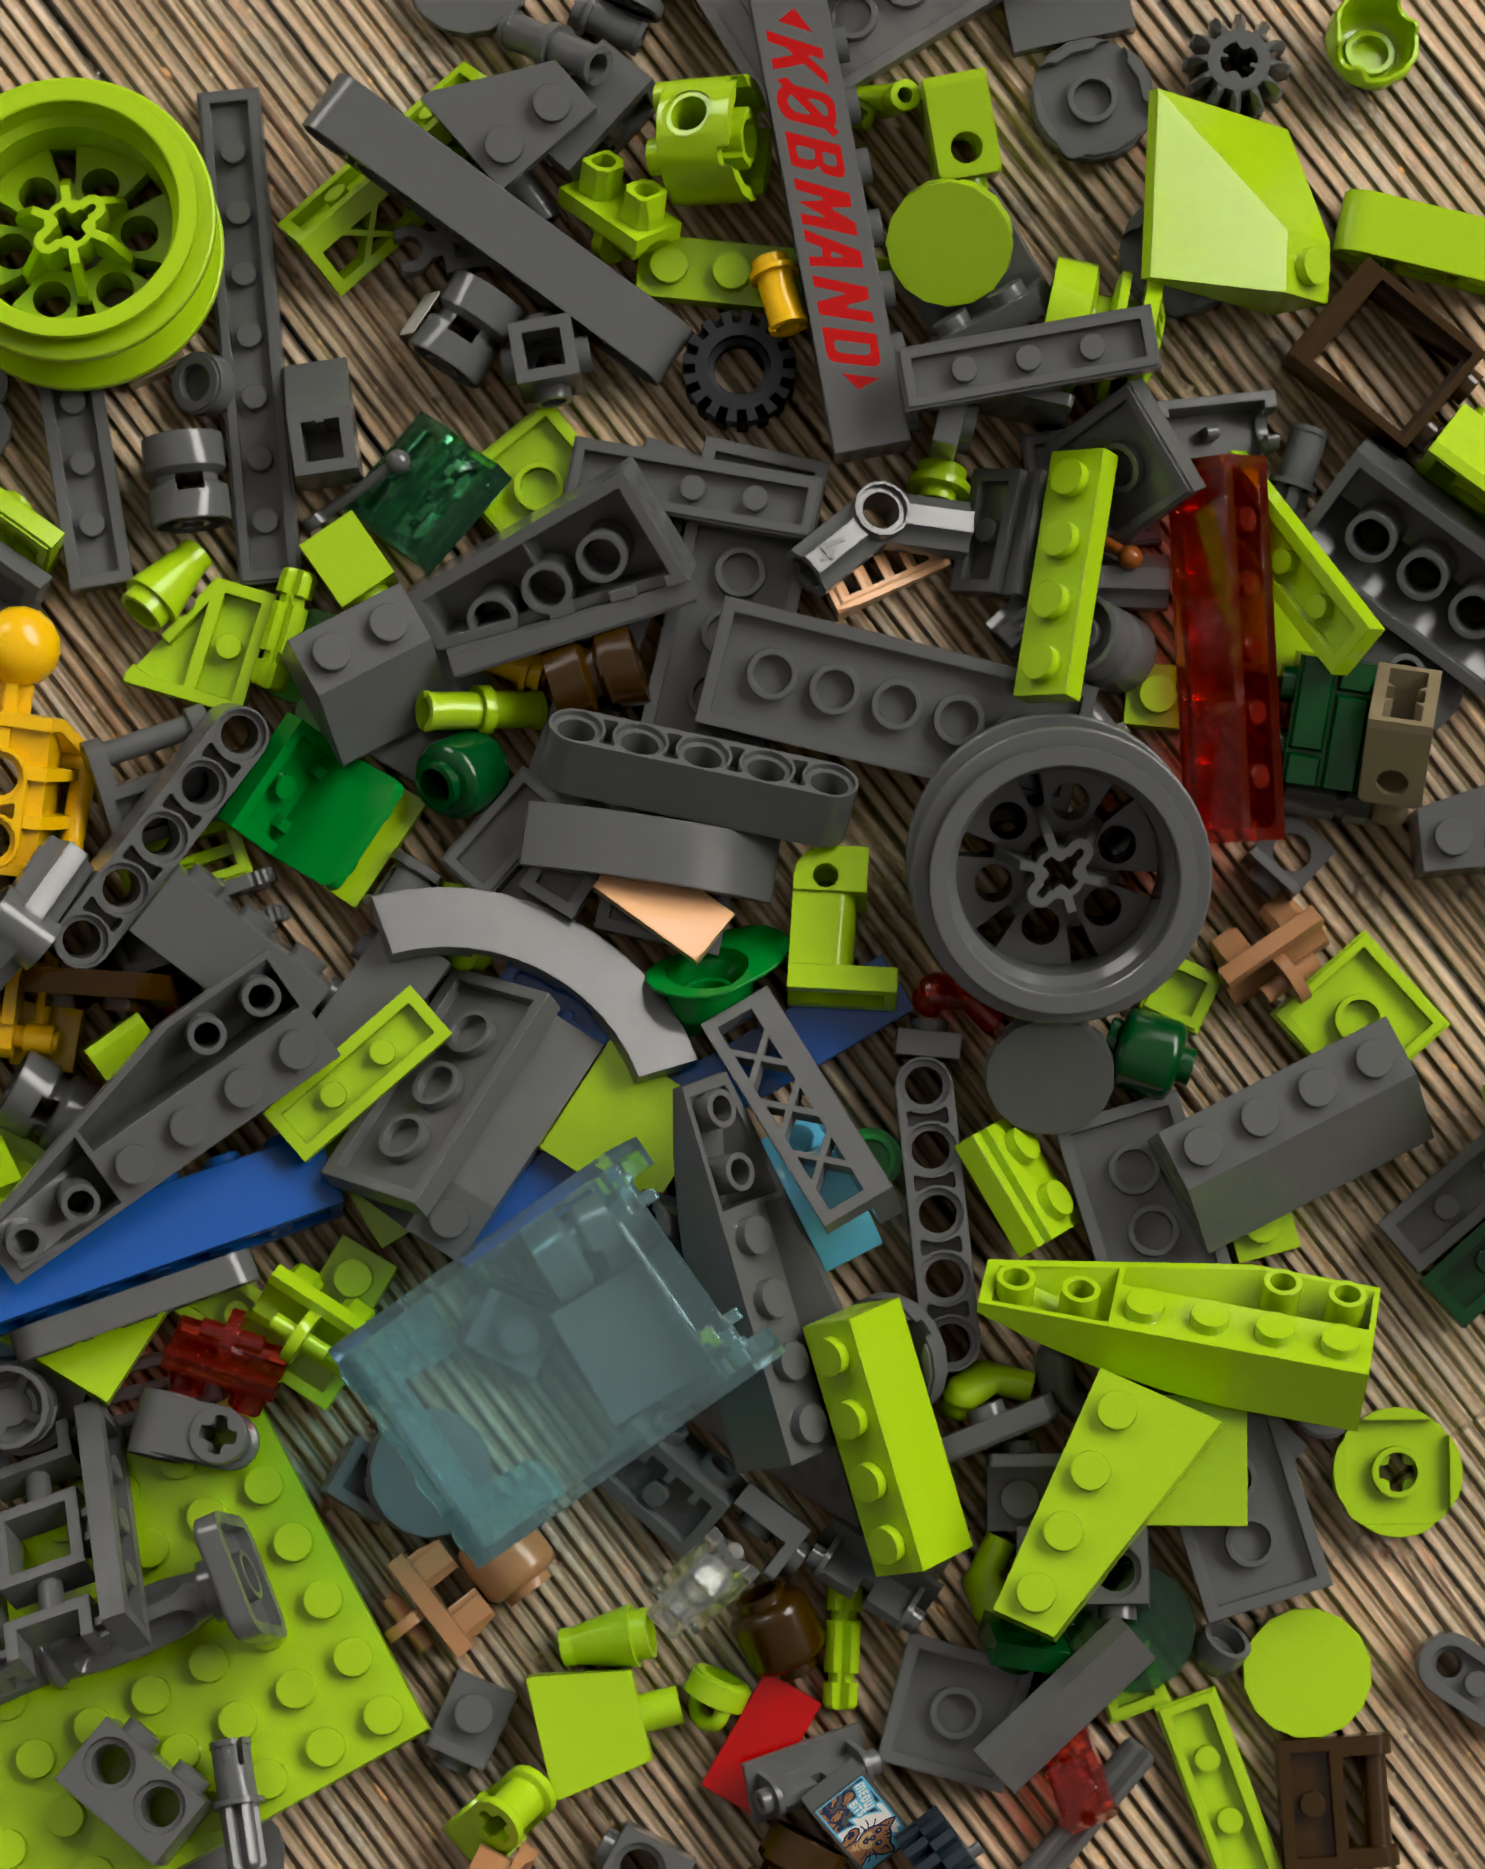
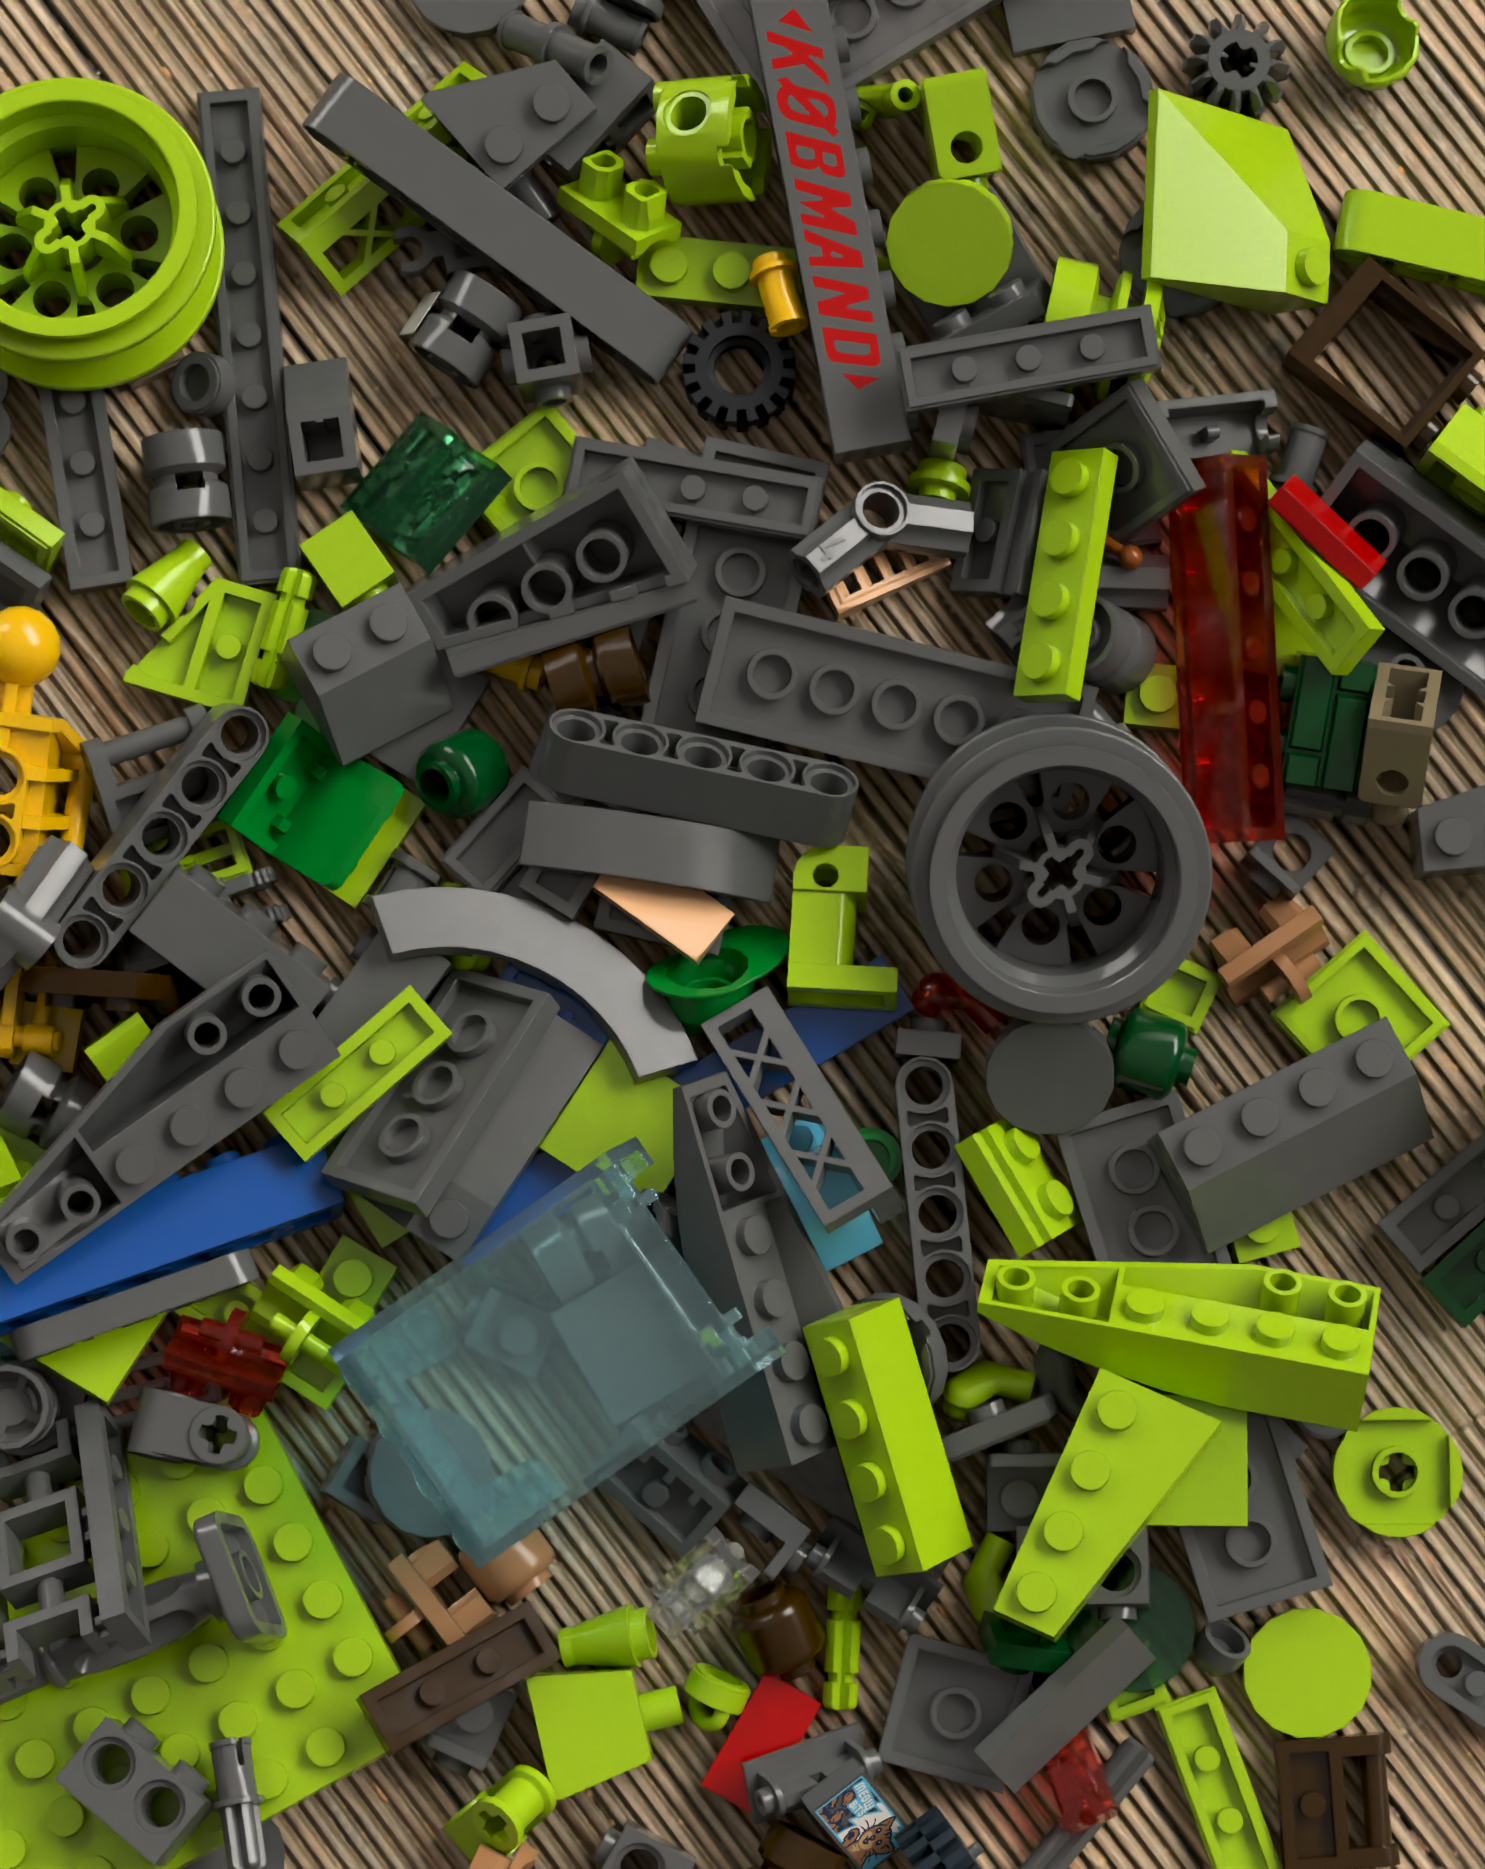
dark grey hinge [301,449,411,533] -> none
lime pin [415,685,548,735] -> none
none -> dark brown plate [356,1601,561,1757]
none -> red tile [1267,474,1387,590]

